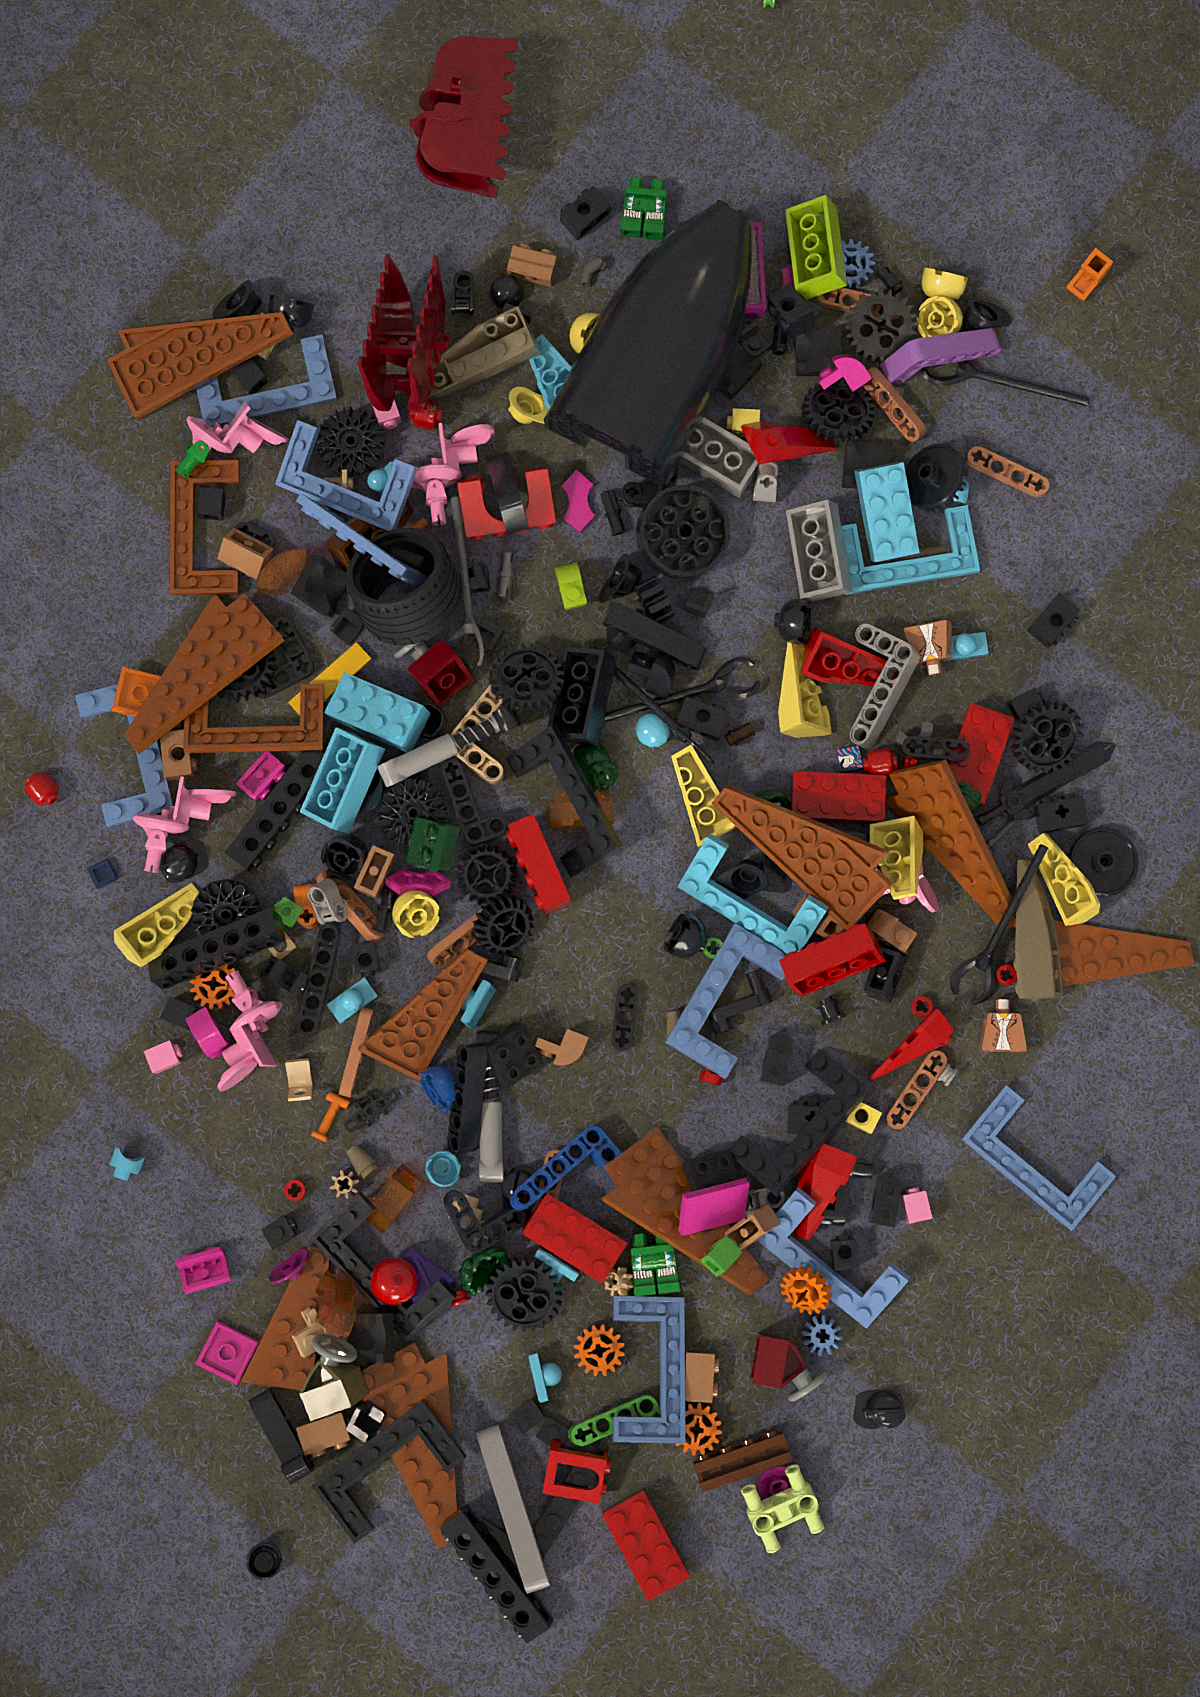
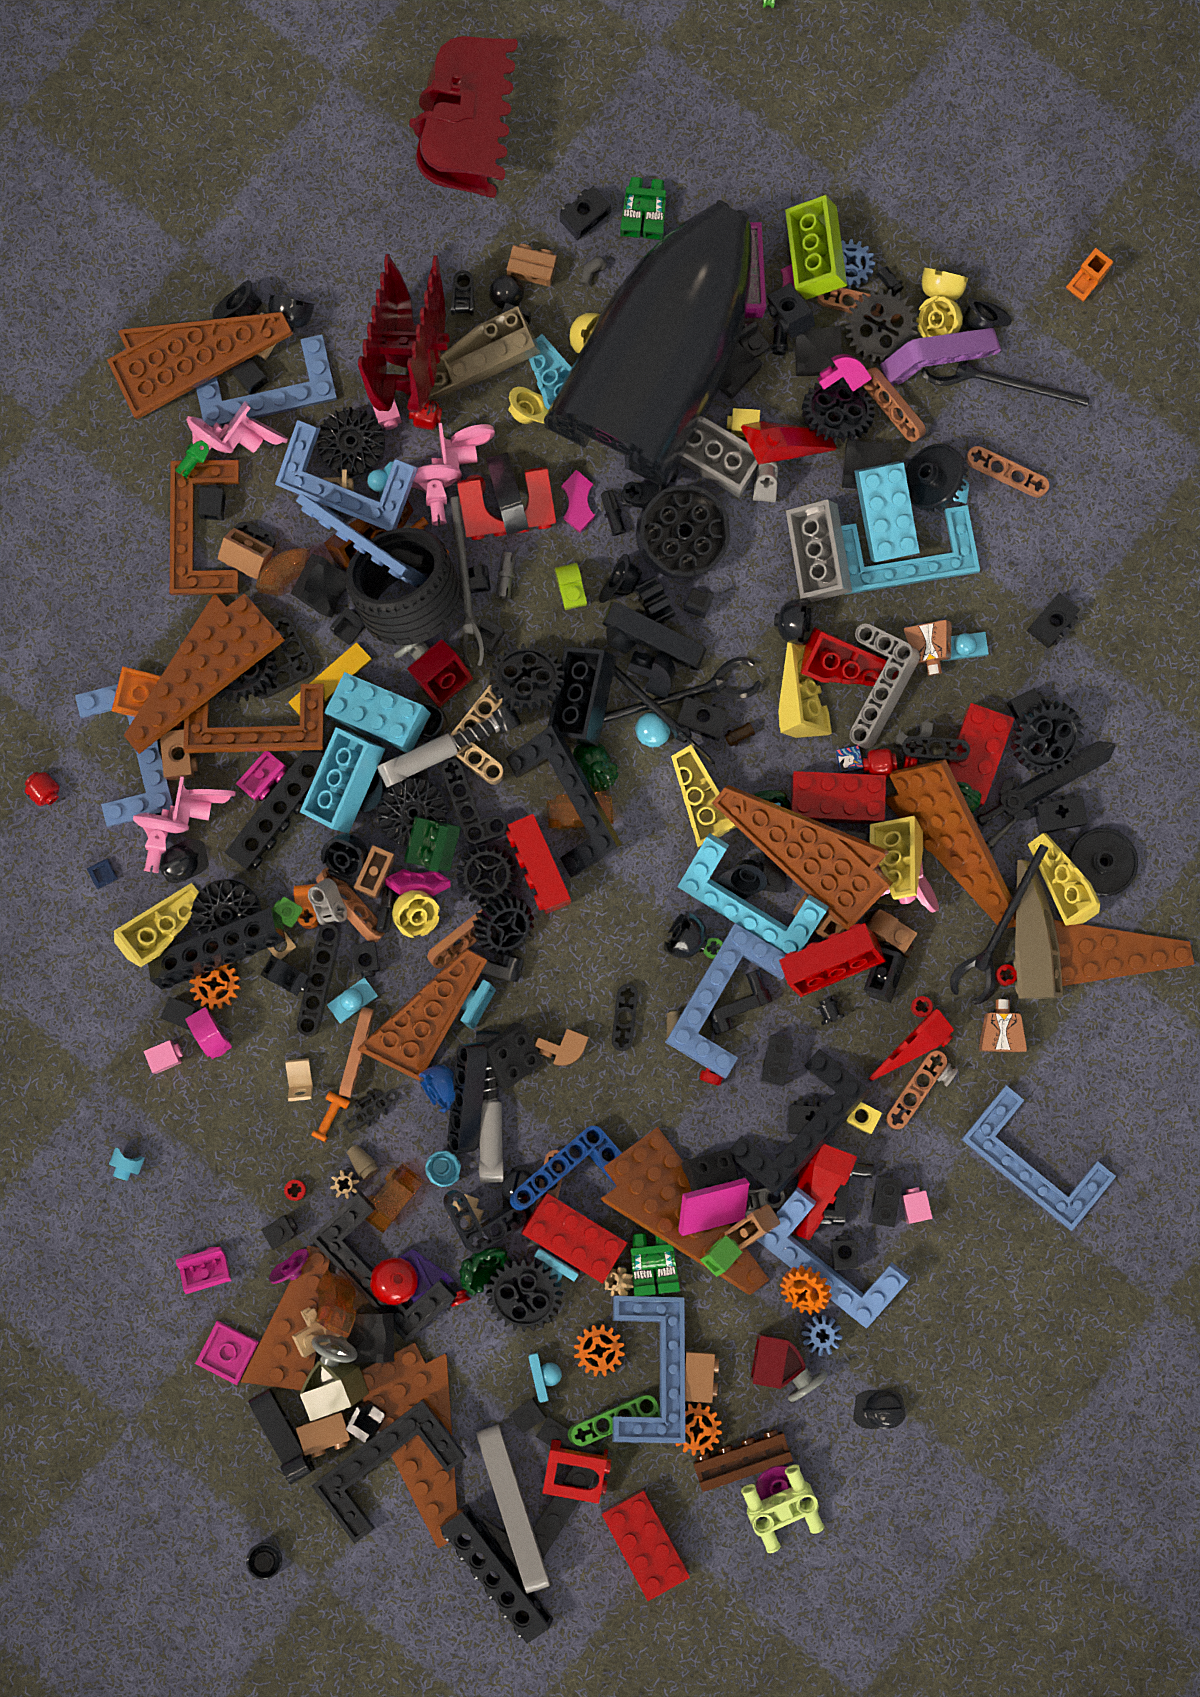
bright pink piece [217,970,283,1092] -> none

